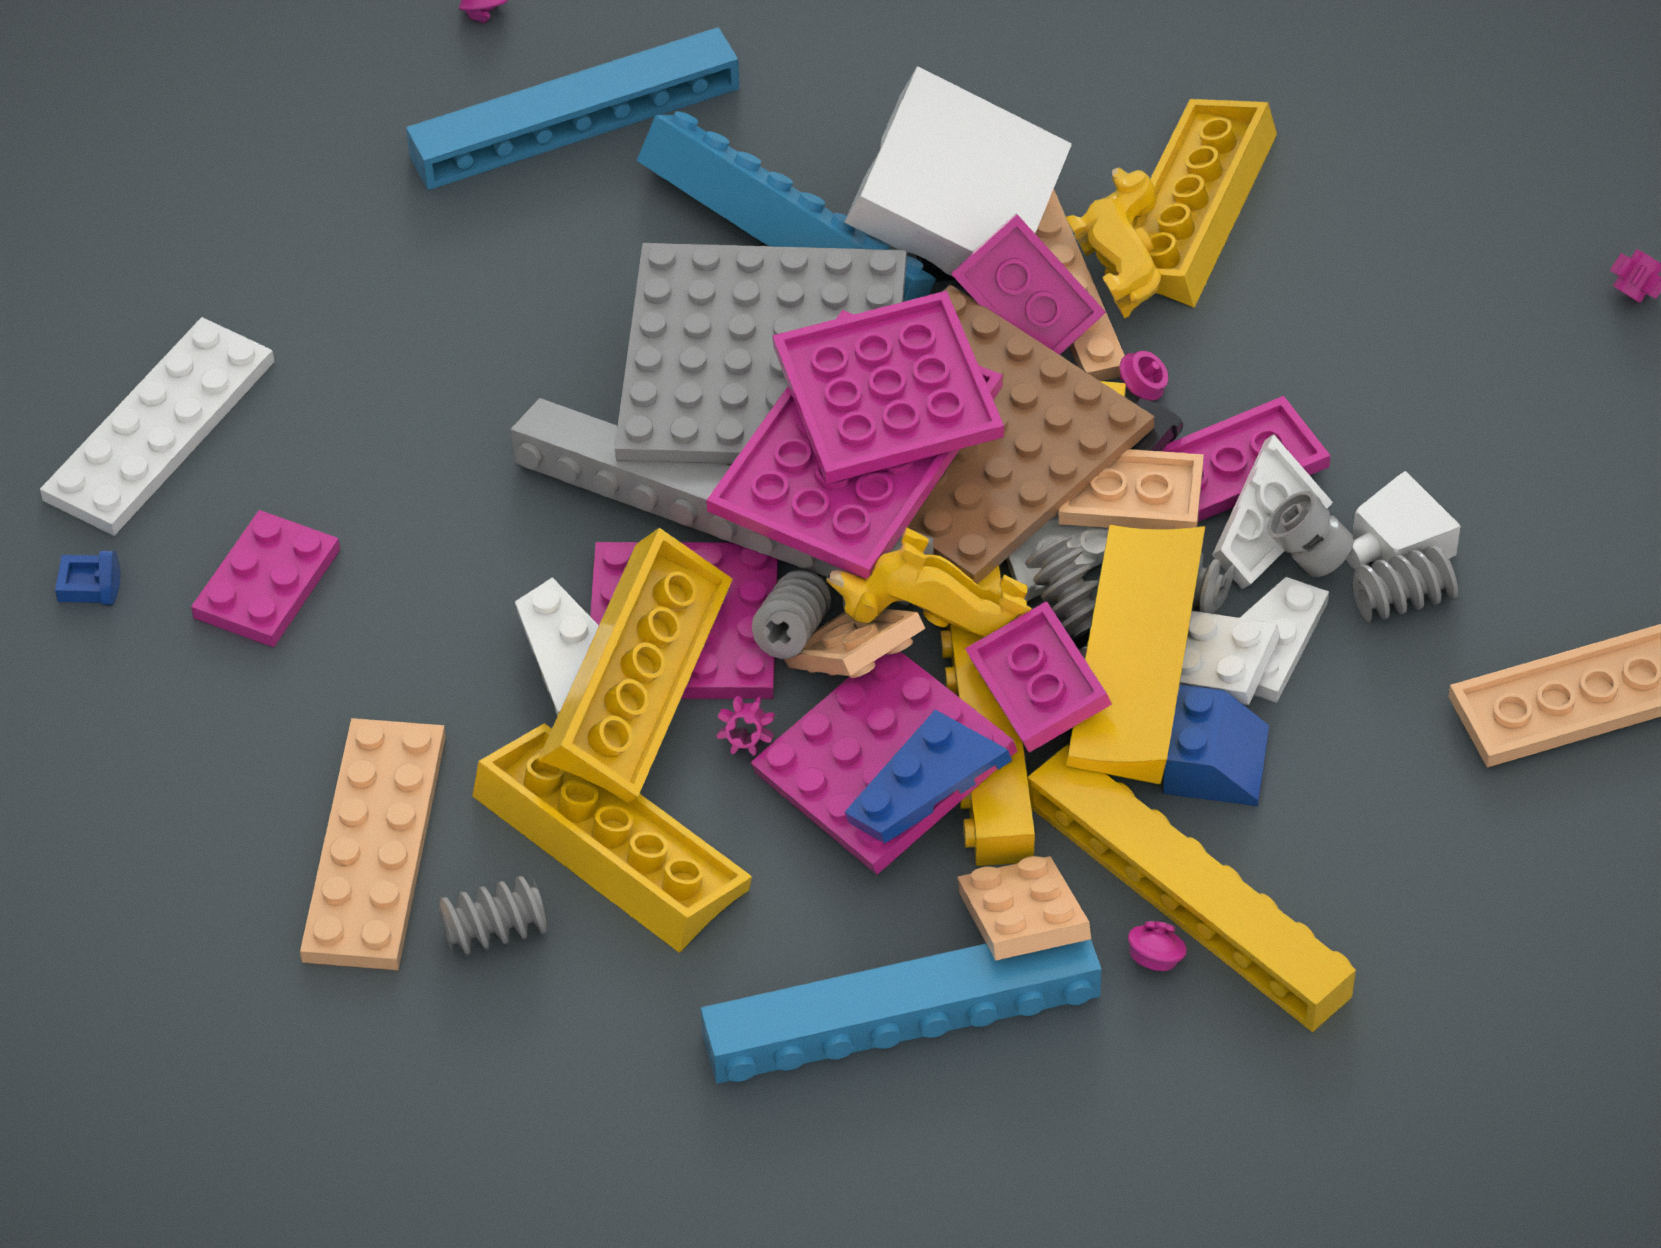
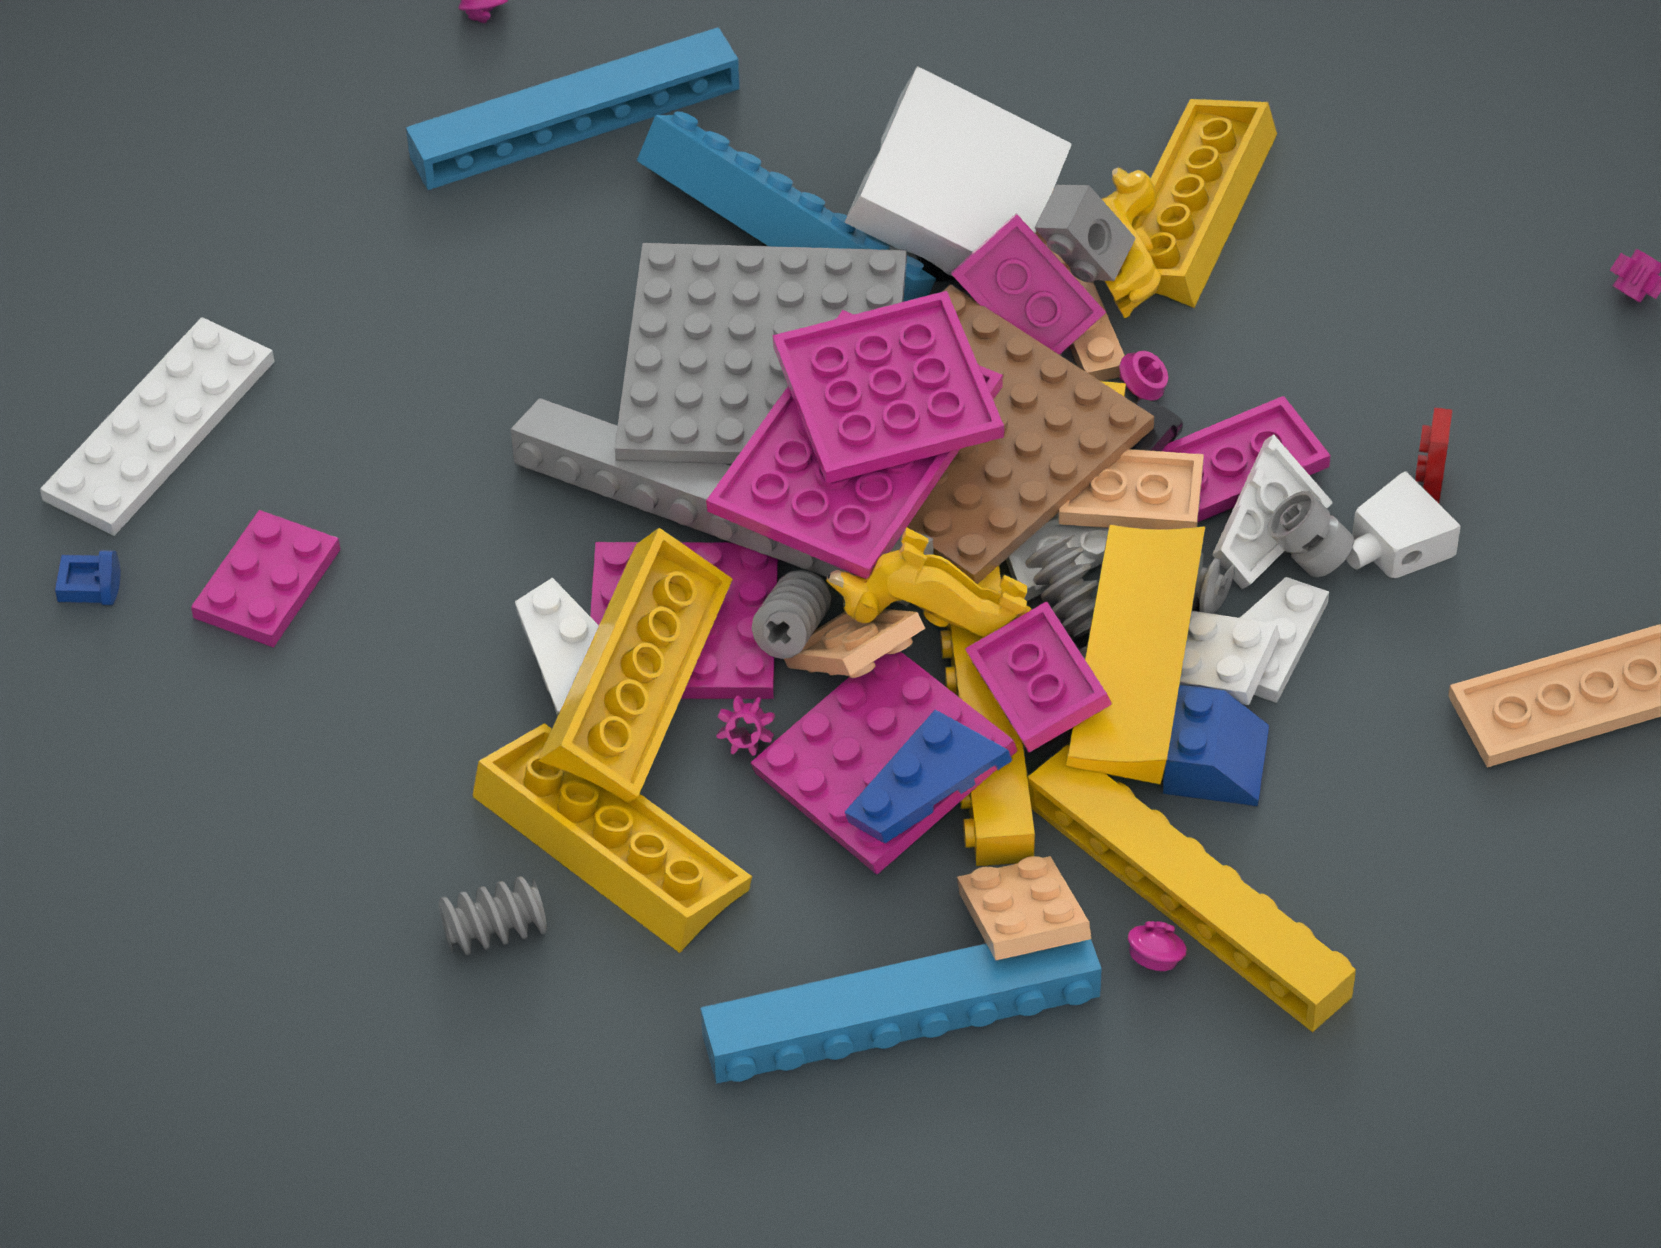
light nougat plate [300,718,446,970] -> none
light grey piece [1353,545,1458,624] -> none
none -> light grey brick [1034,185,1136,282]
none -> red plate [1415,407,1452,503]

